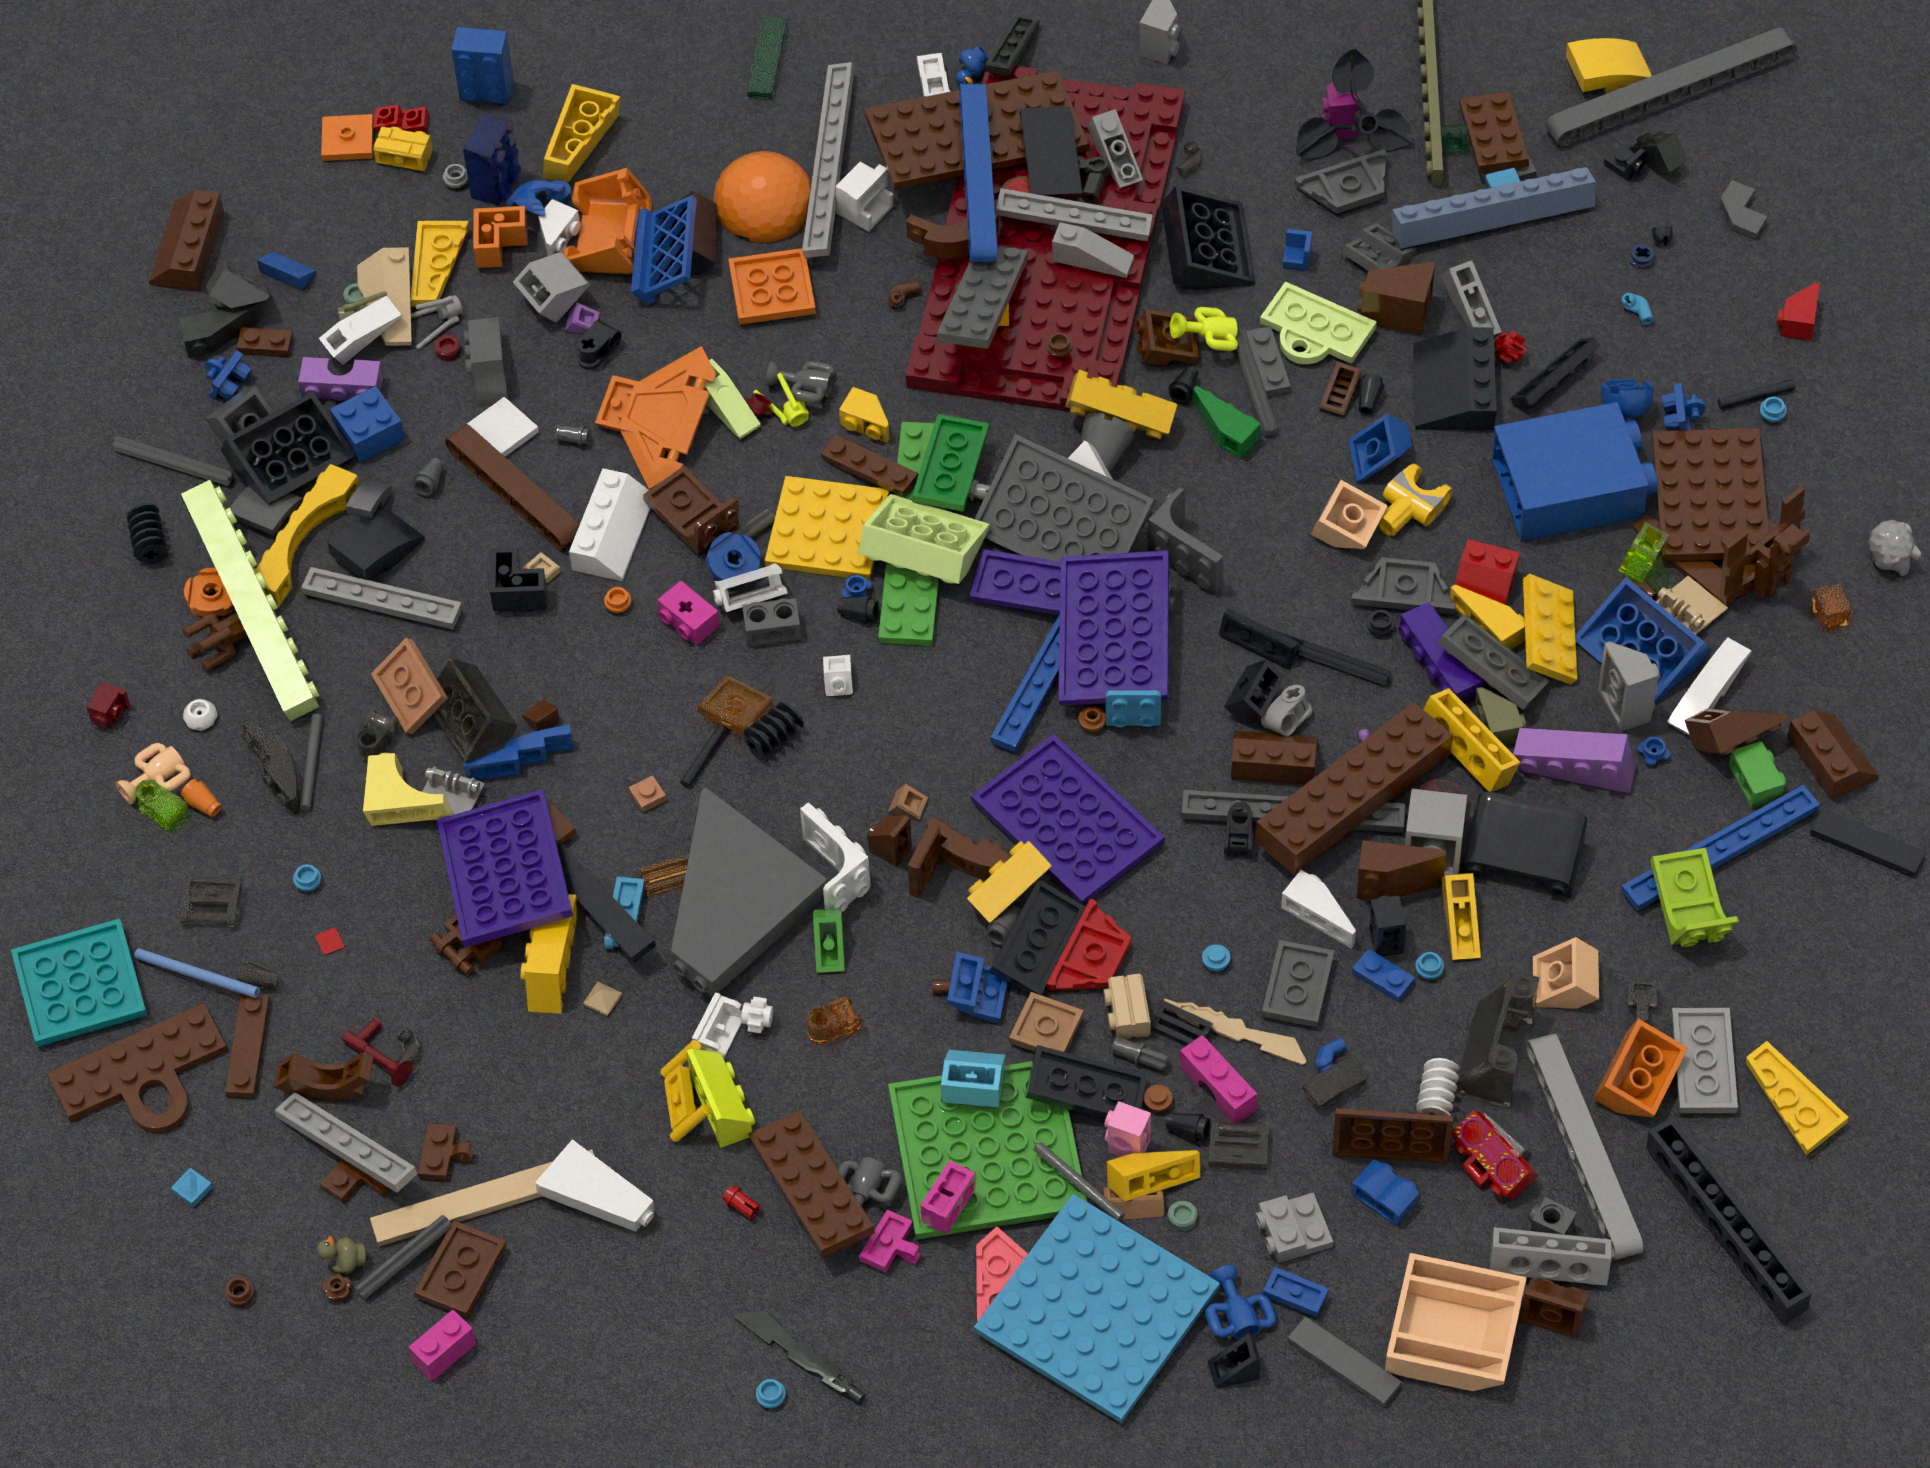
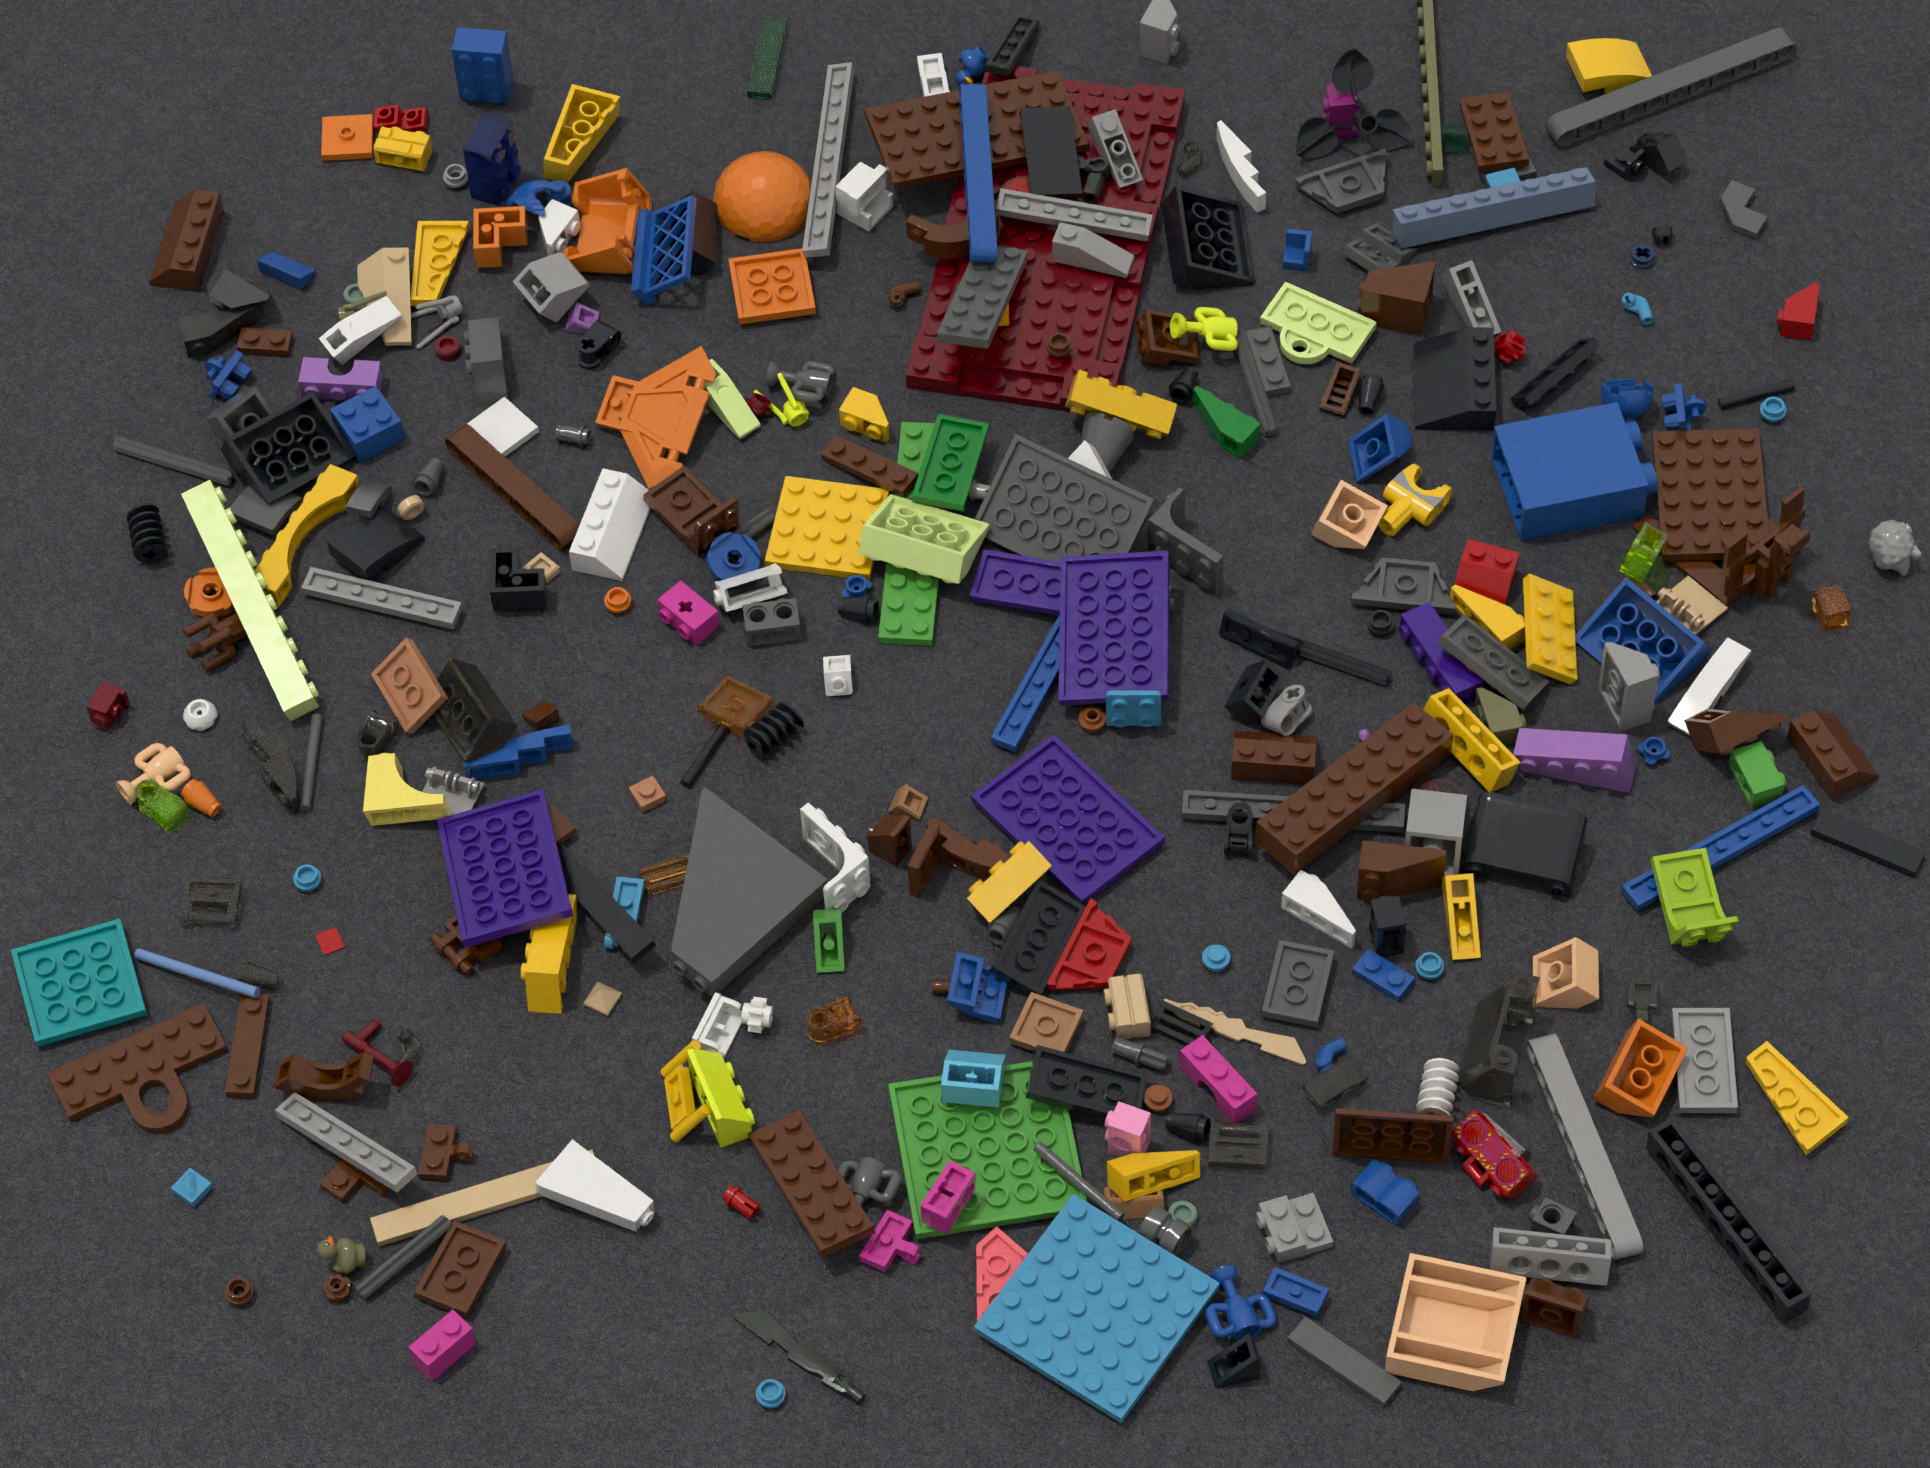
none -> tan tile [397,495,425,520]
none -> dark grey wheel [1138,1206,1193,1257]
none -> white slope [1216,120,1266,213]

